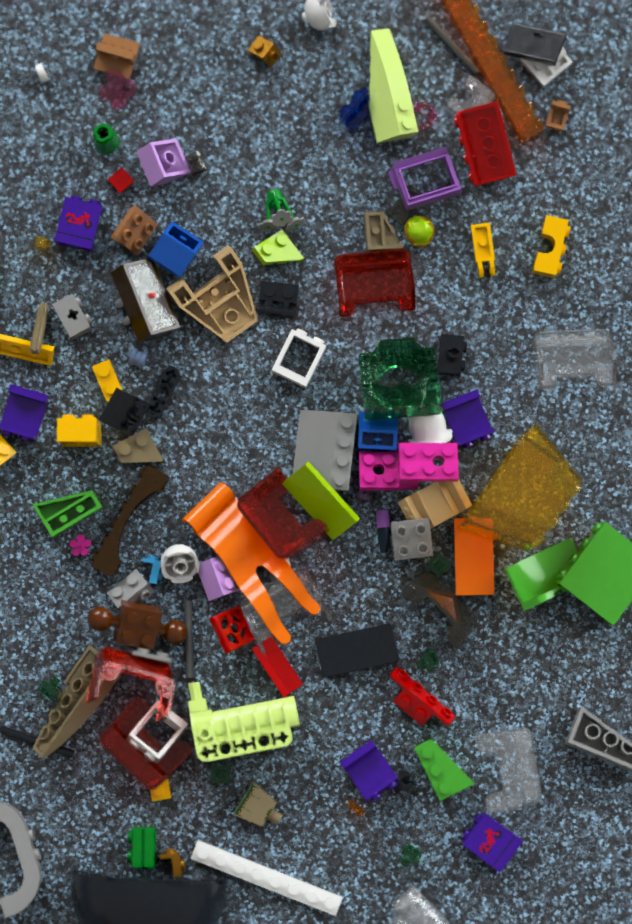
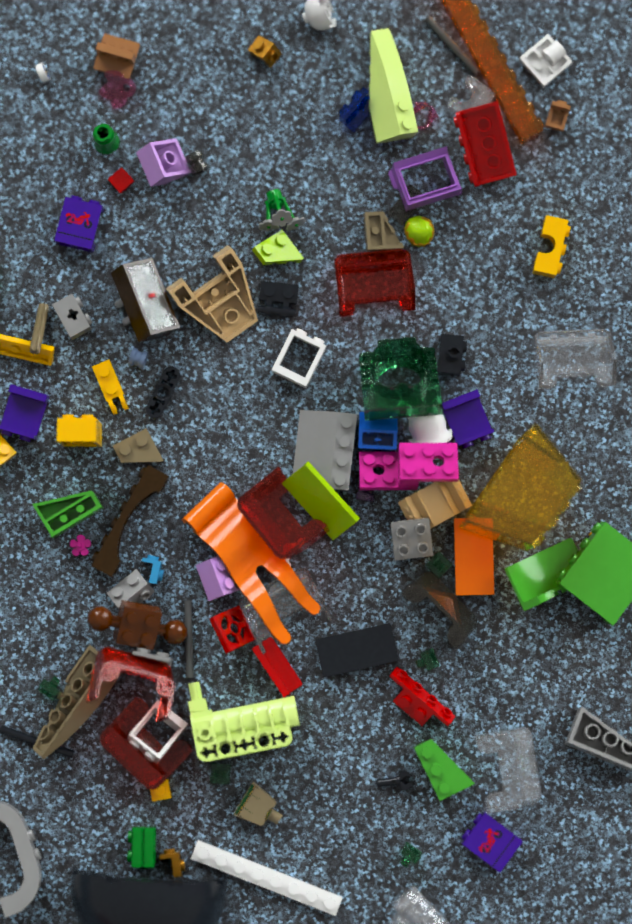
clear yellow bush [33,236,52,250] -> none
black hinge [99,388,150,437] -> none
medium nougat bracket [110,206,158,255] -> none
blue slope [148,221,204,279] -> none
white cylinder [160,544,200,583] -> none
dark purple panel [340,740,399,803] -> none
clear orange tile [347,798,366,816] -> none
piece [376,510,390,553] -> none
yellow hinge [470,223,495,278] -> none
black door [502,23,567,66] -> none

